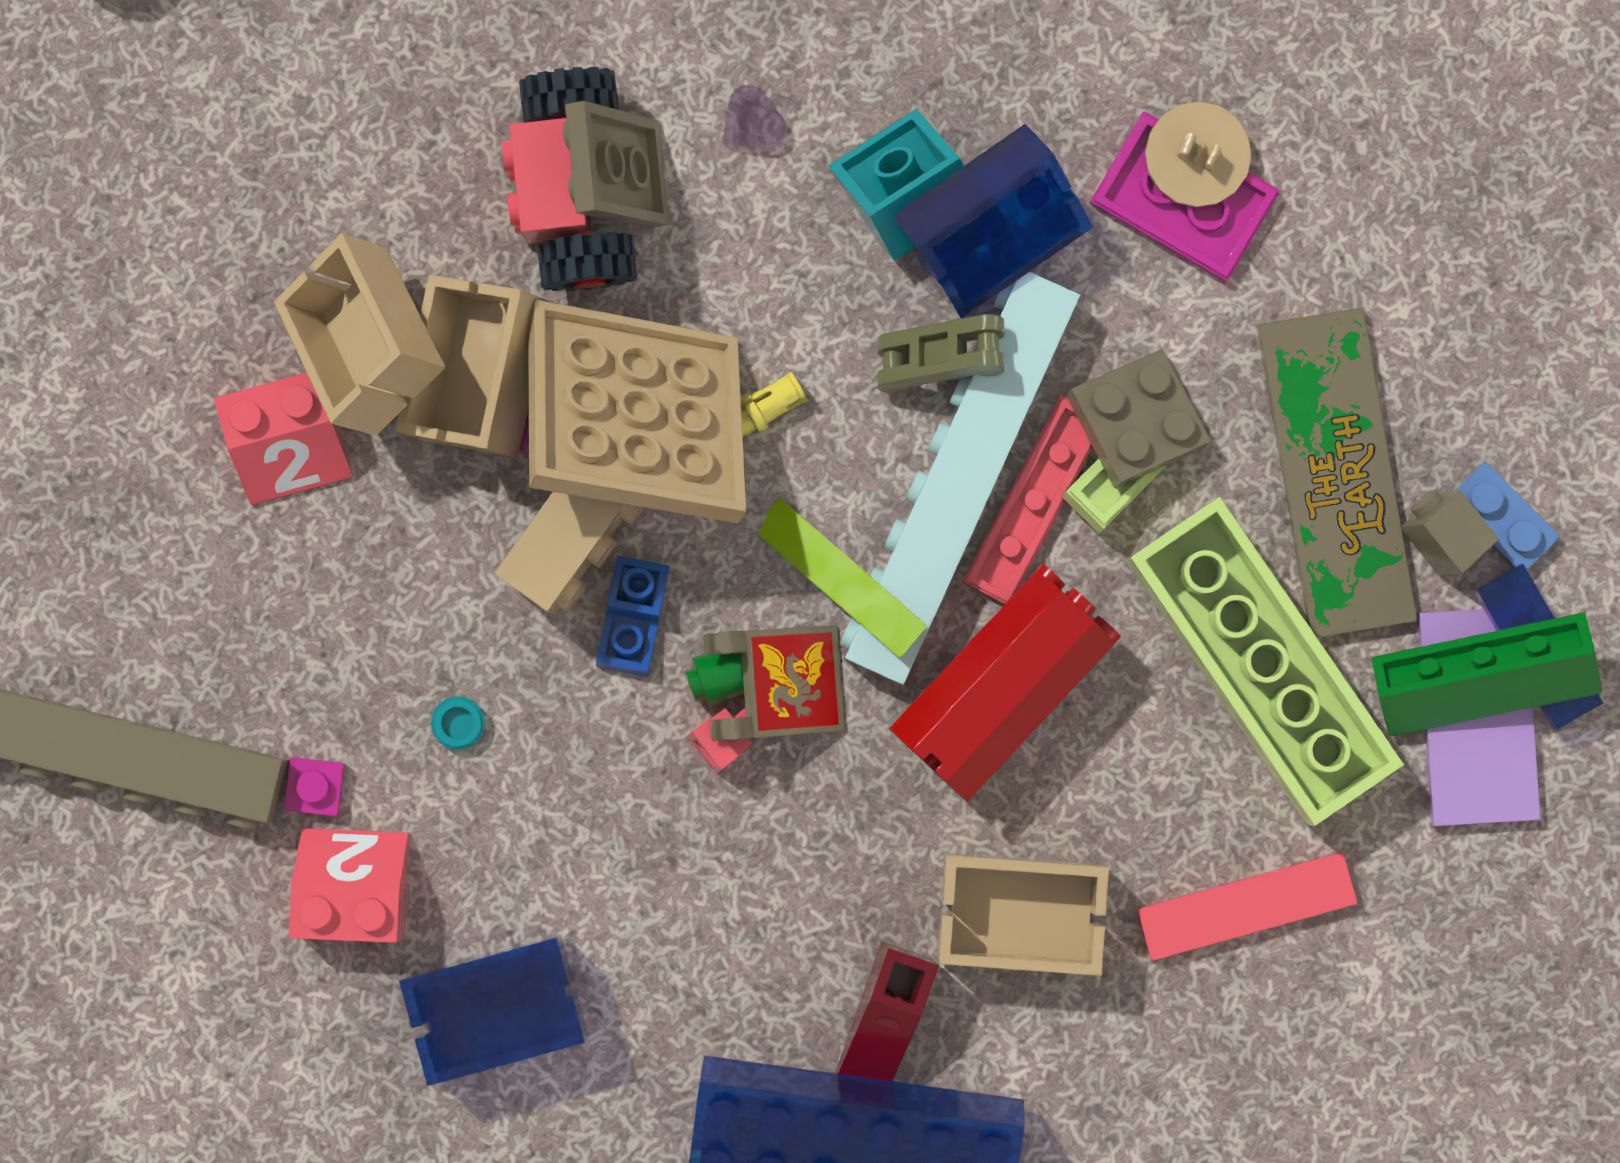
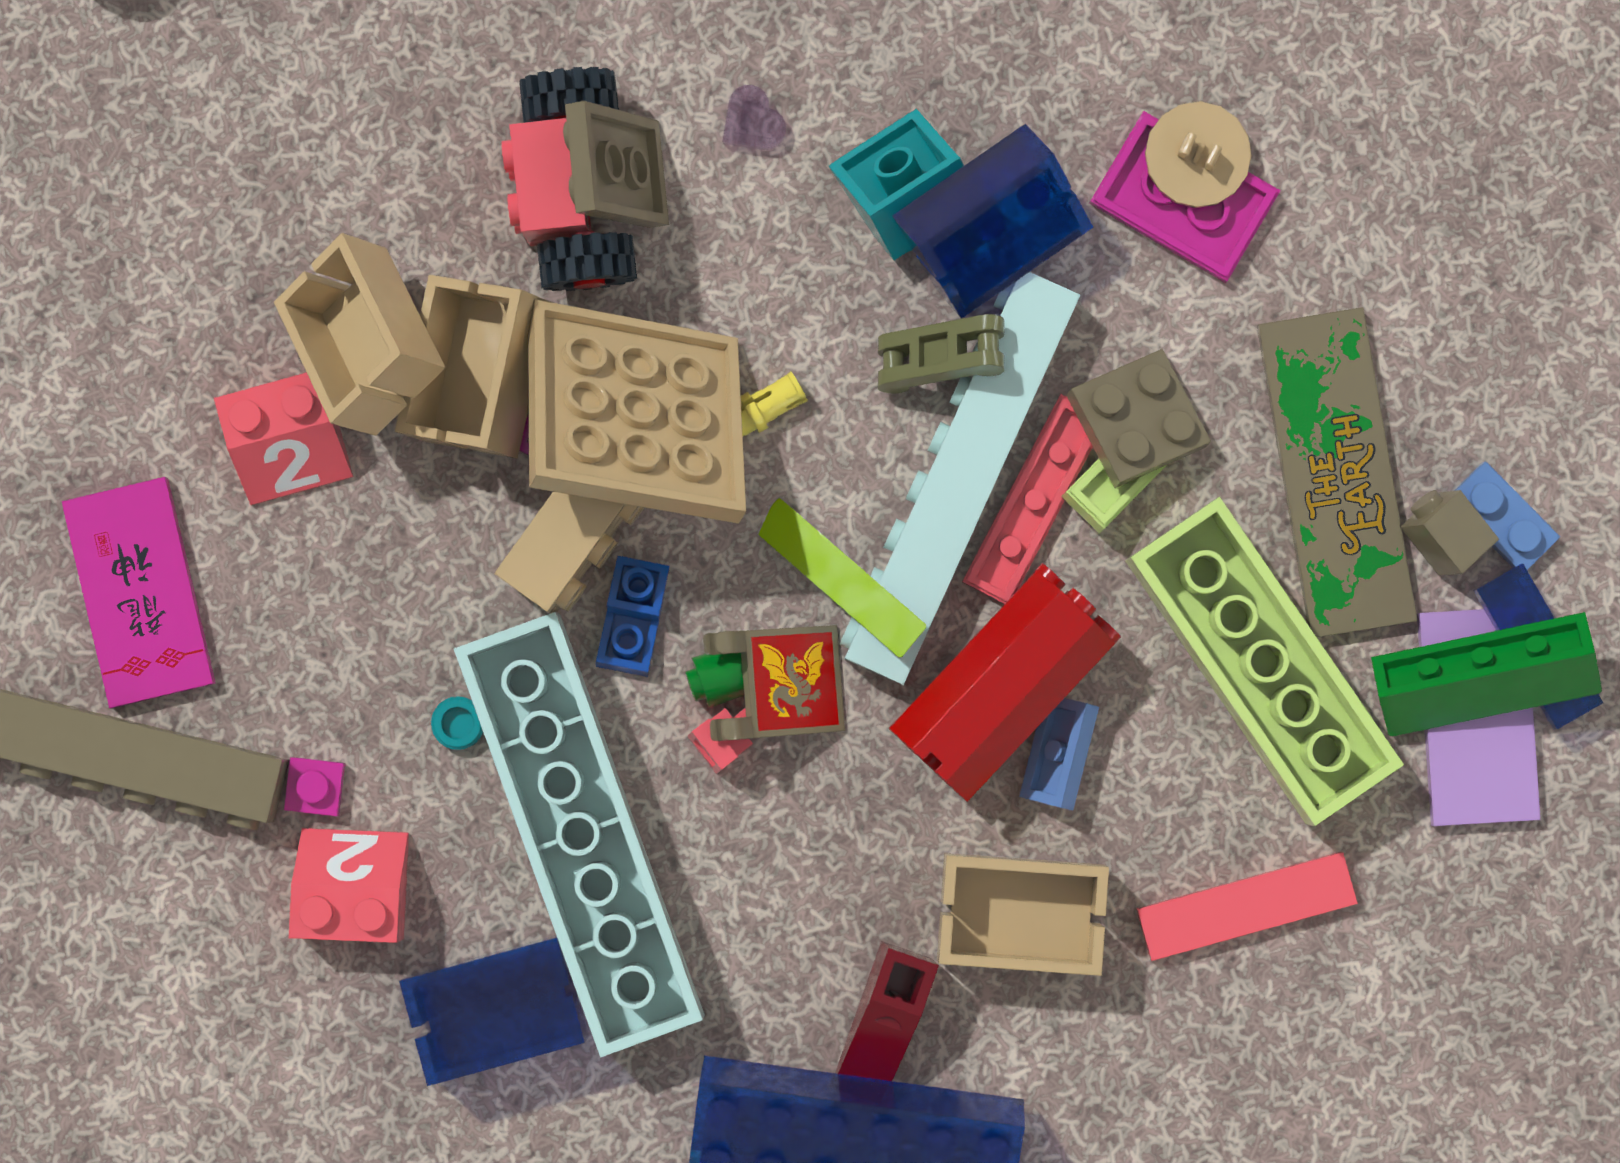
none -> dark pink tile [61,477,216,708]
none -> light aqua brick [454,612,705,1058]
none -> medium blue plate [1019,698,1099,811]

